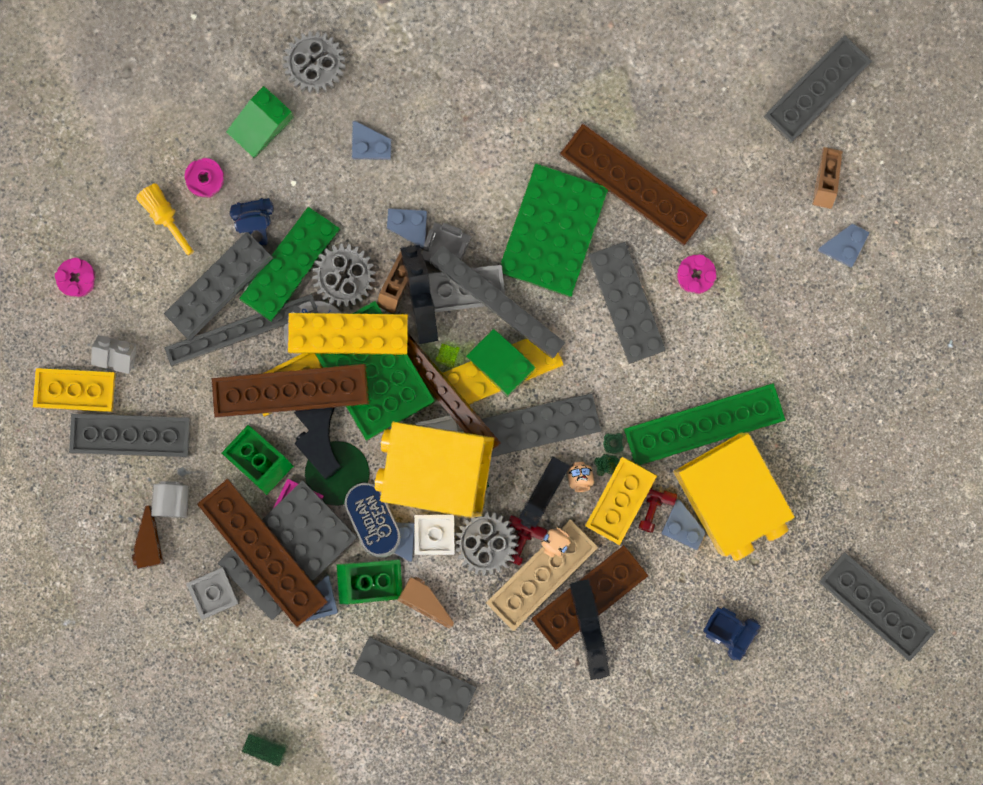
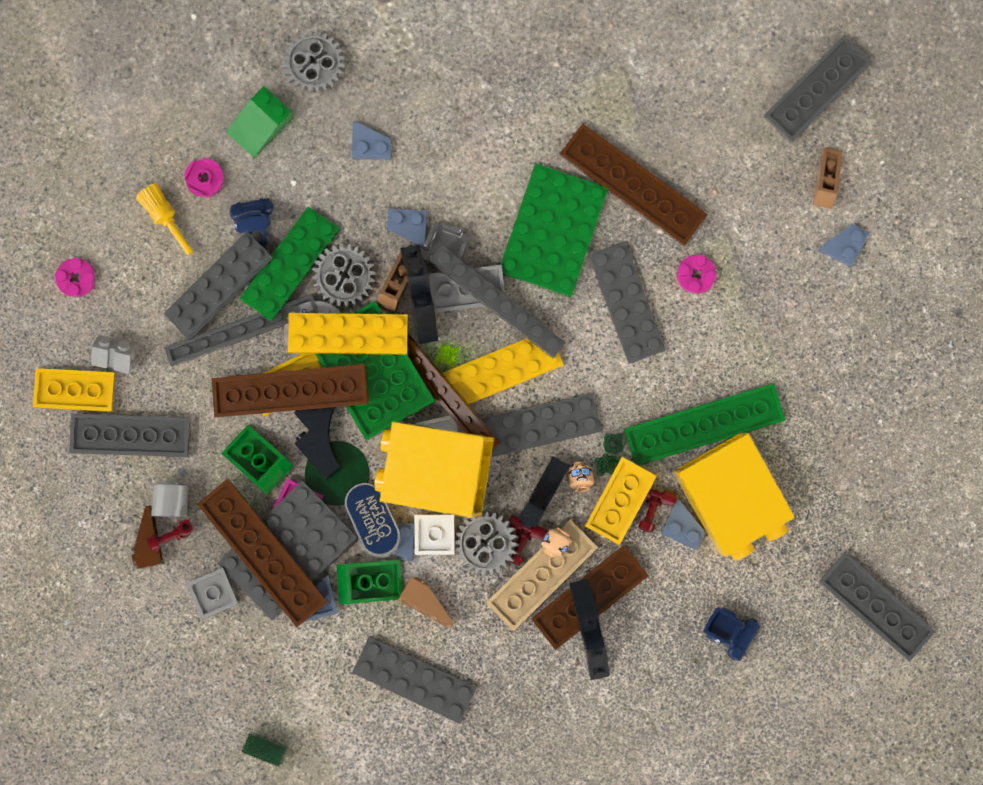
green slope [466,329,536,398] -> none
none -> dark red bar [146,519,193,552]

